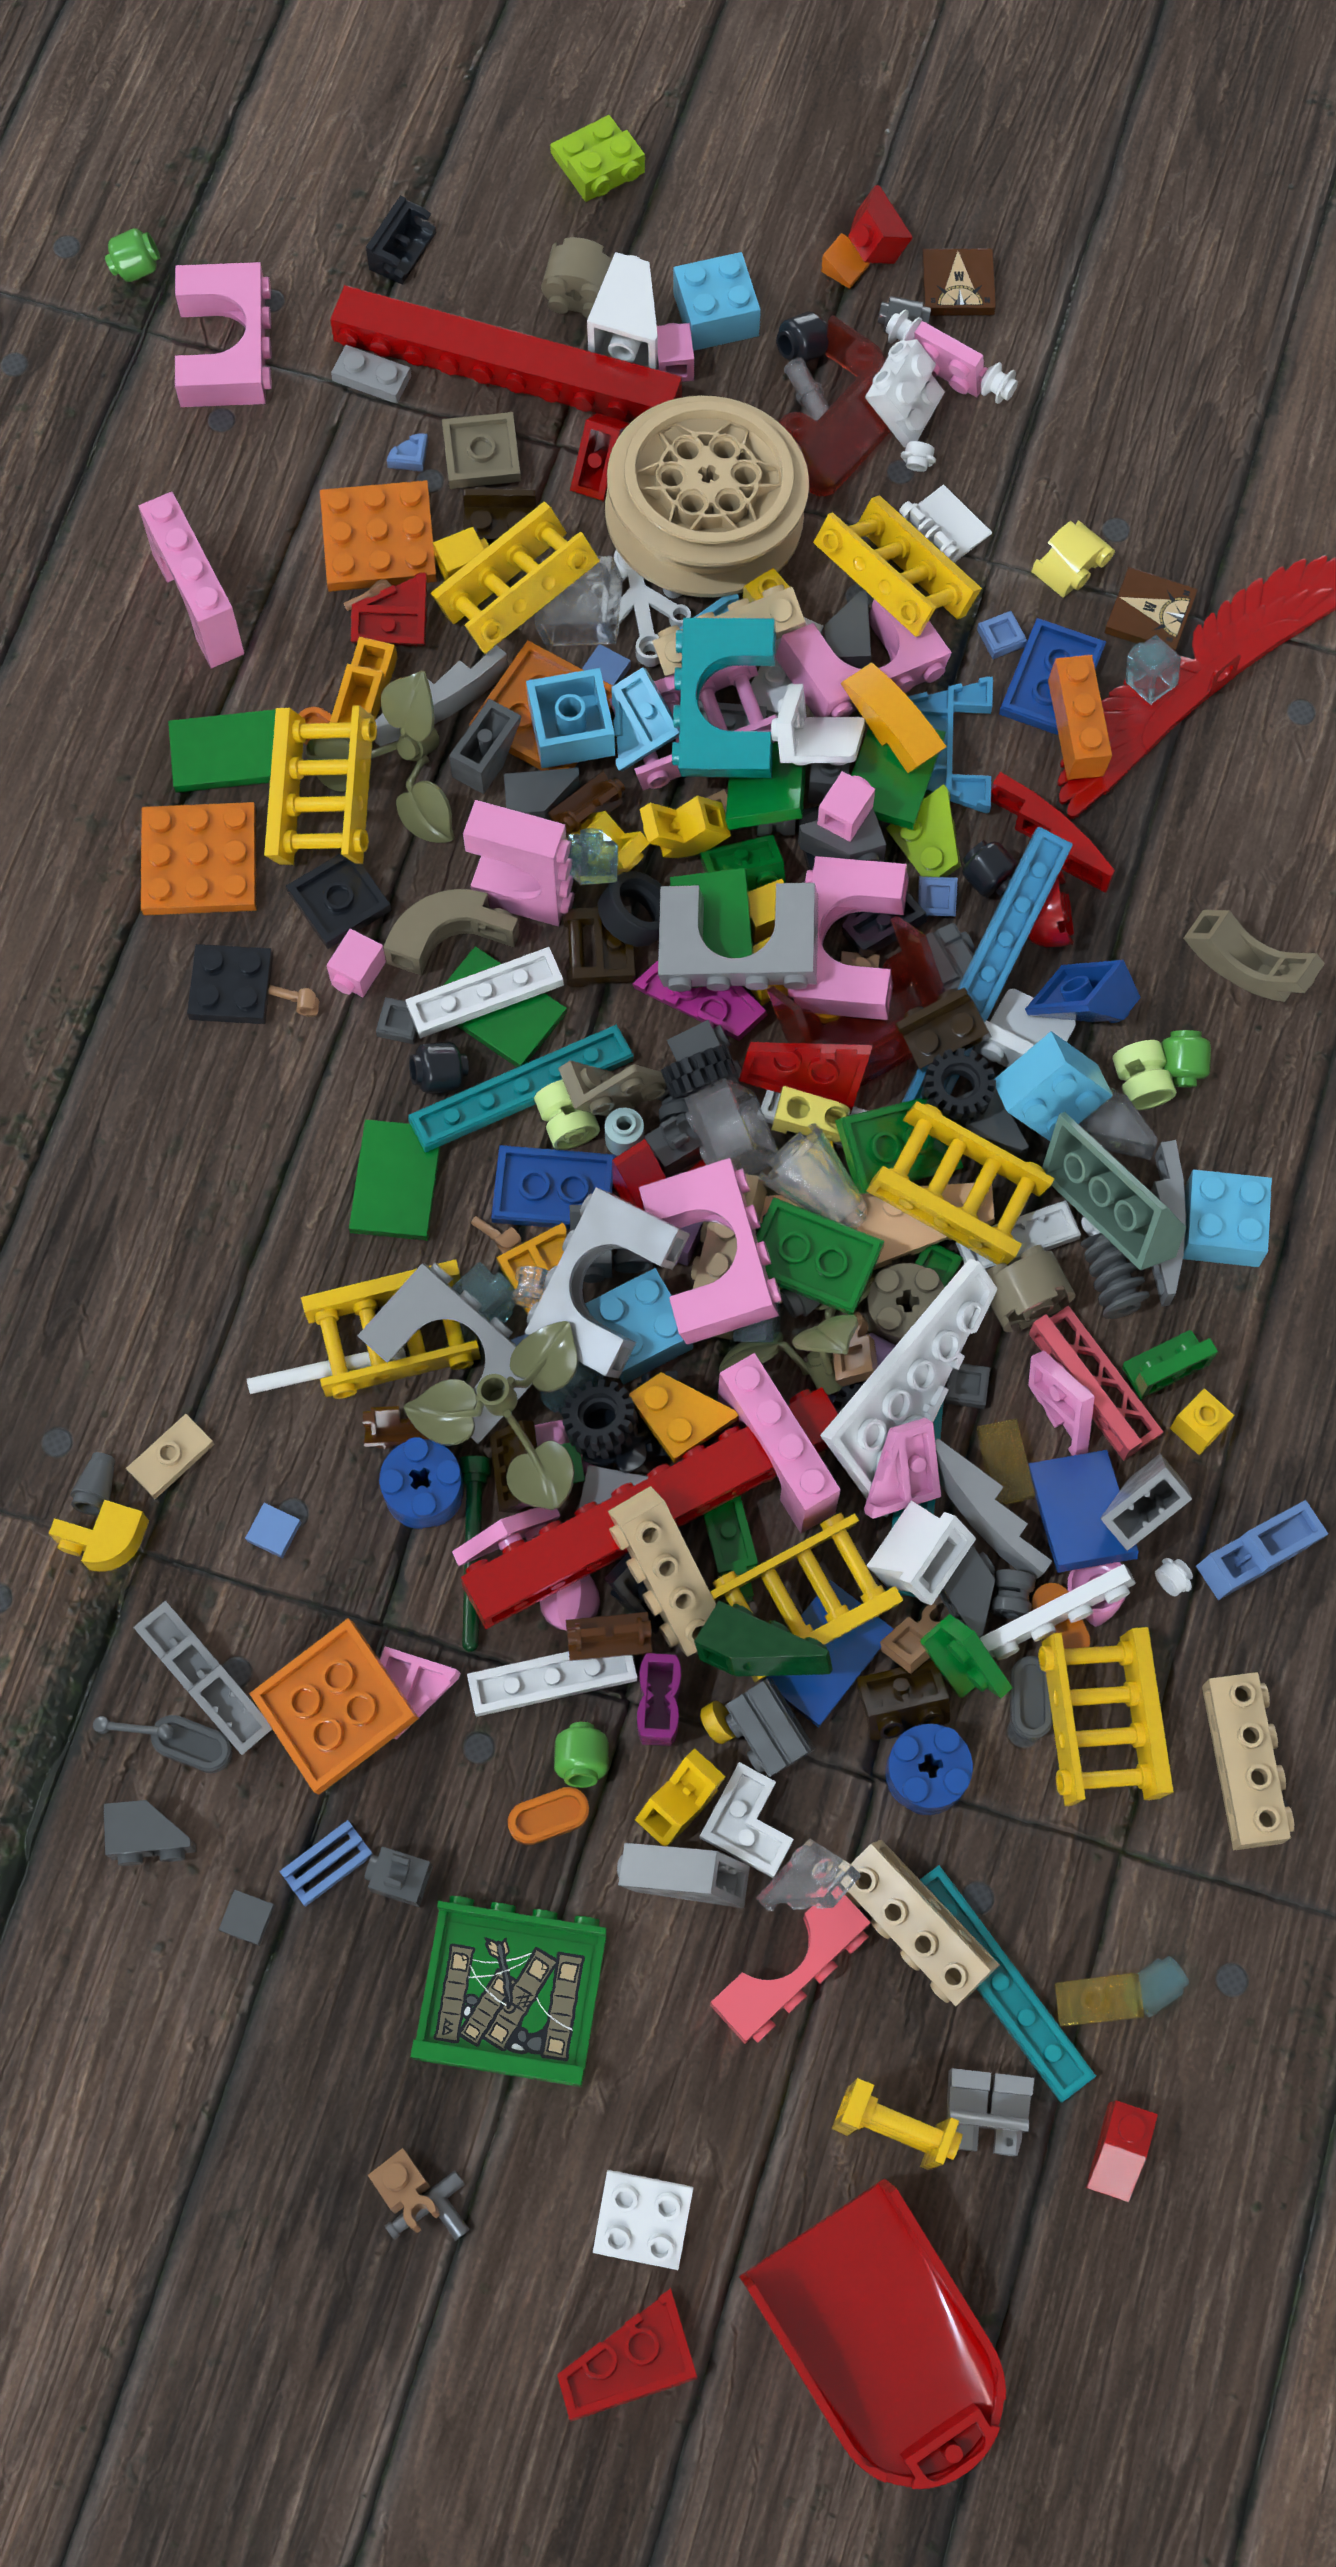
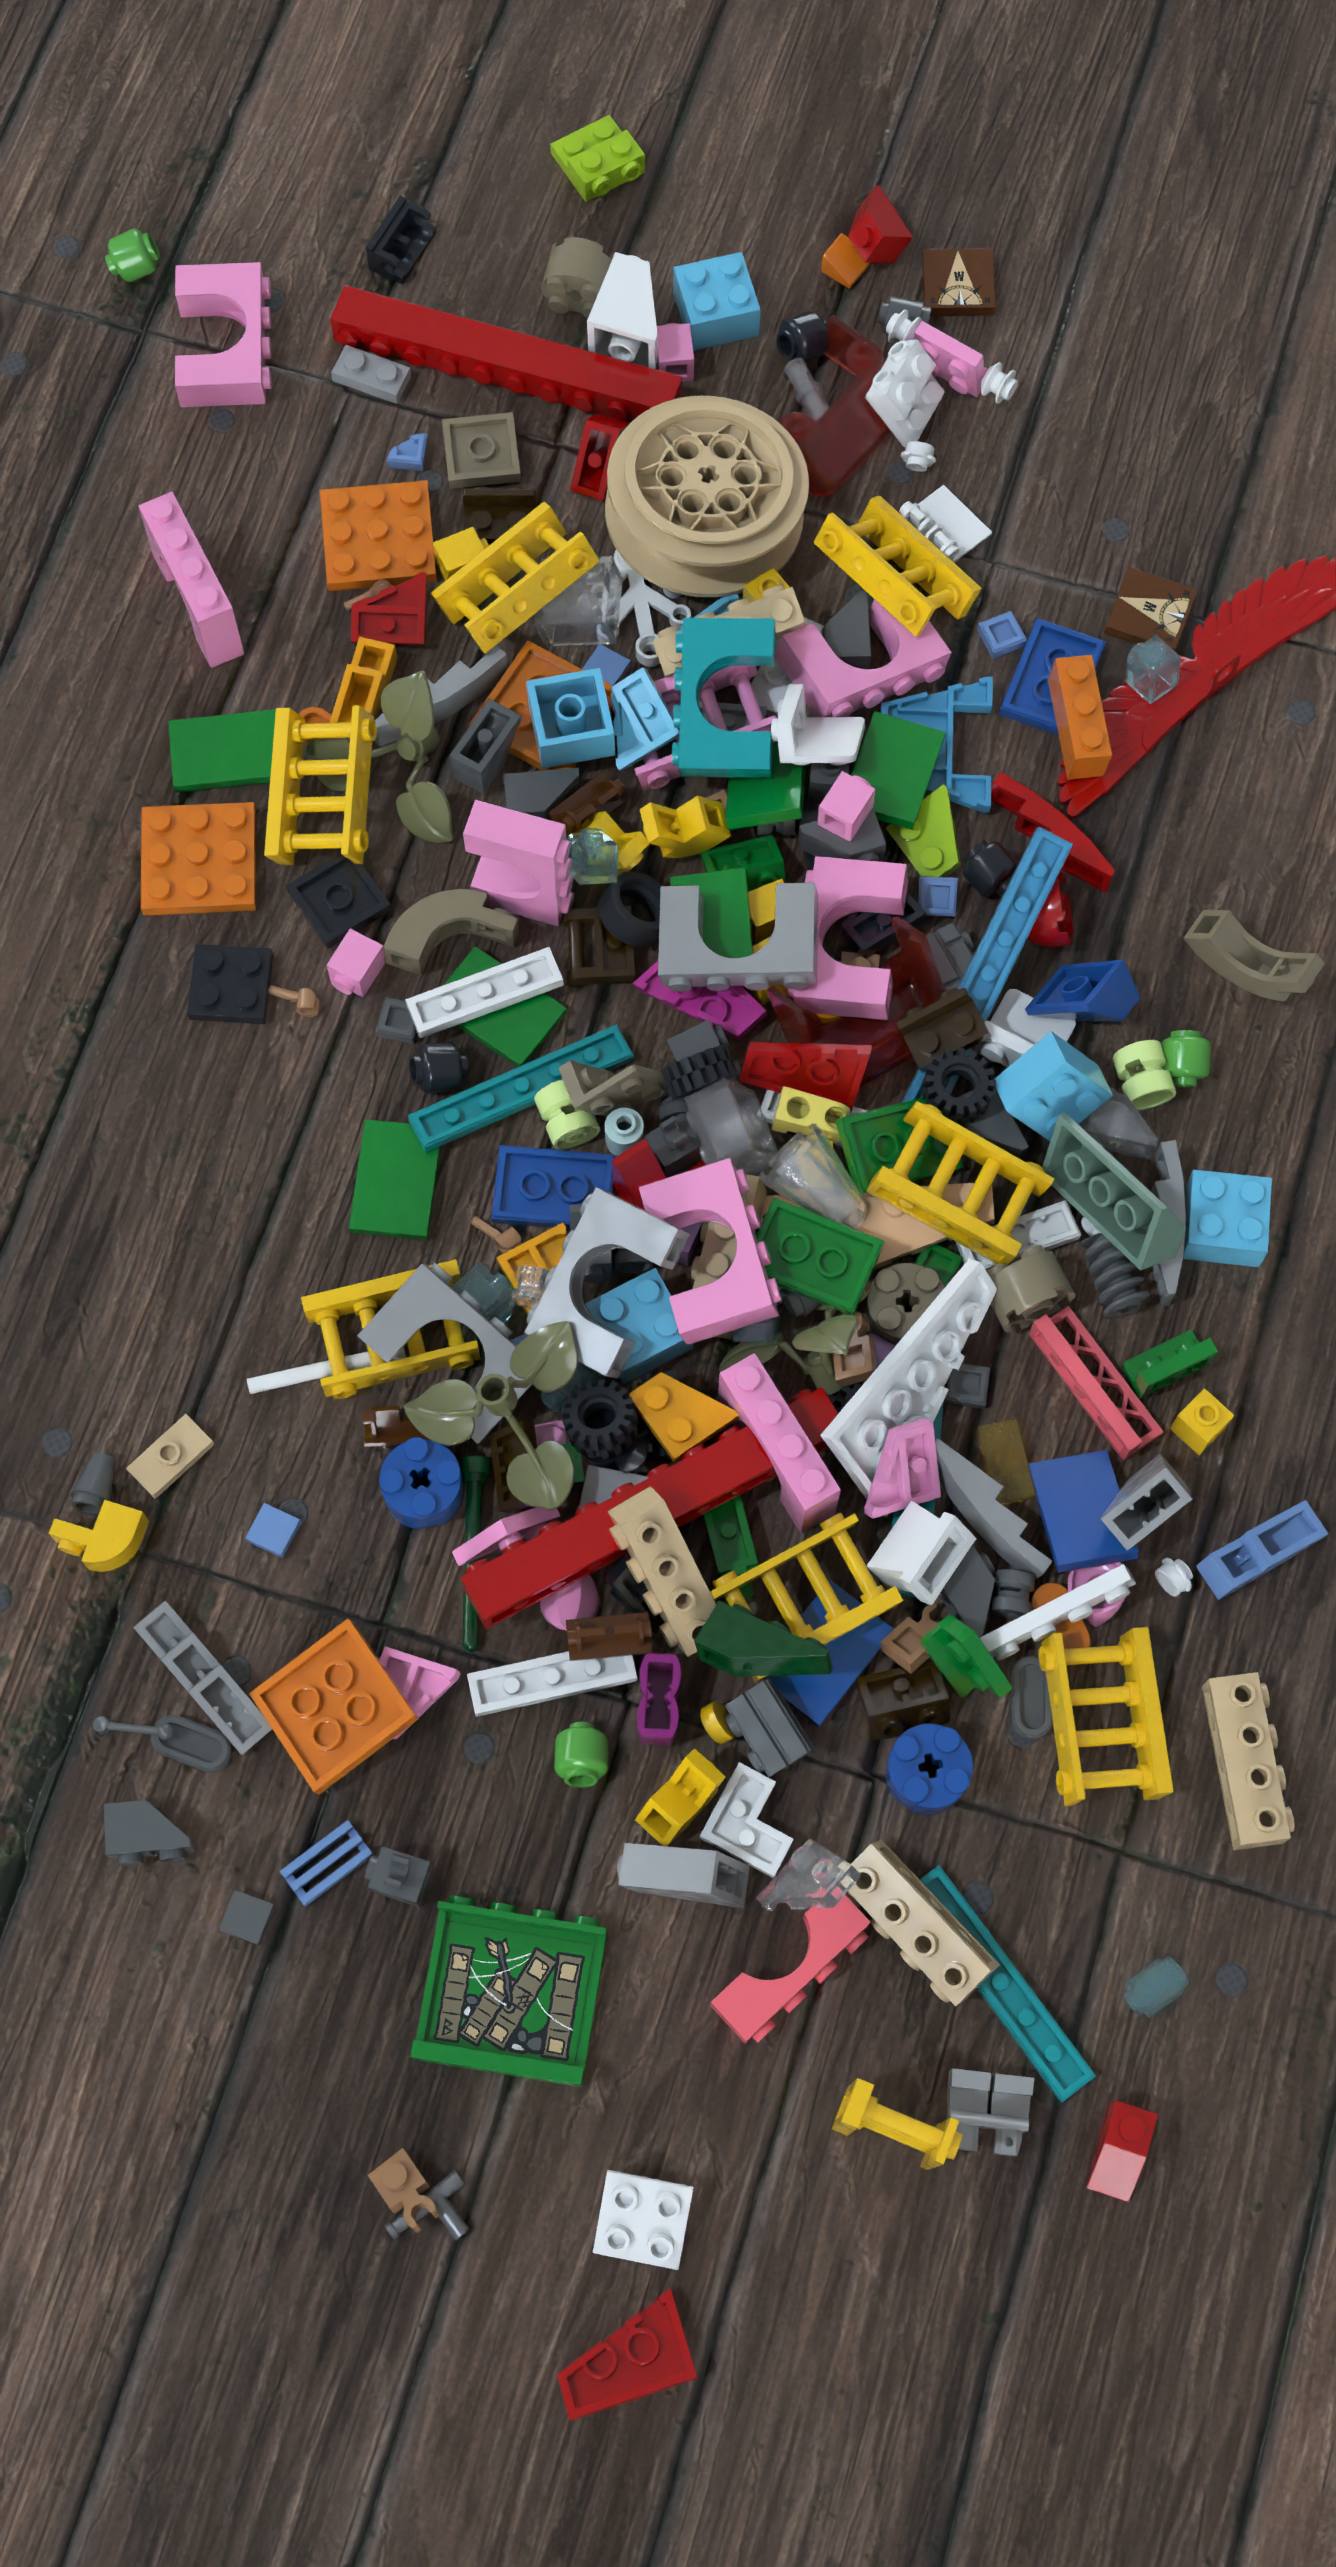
orange tile [508,1787,589,1845] -> none
red windscreen [739,2178,1006,2489] -> none
light orange slope [840,662,947,774] -> none
bright pink wing [1028,1350,1095,1456] -> none
light yellow cylinder [1031,520,1115,598] -> none
clear yellow plate [1055,1973,1144,2027] -> none

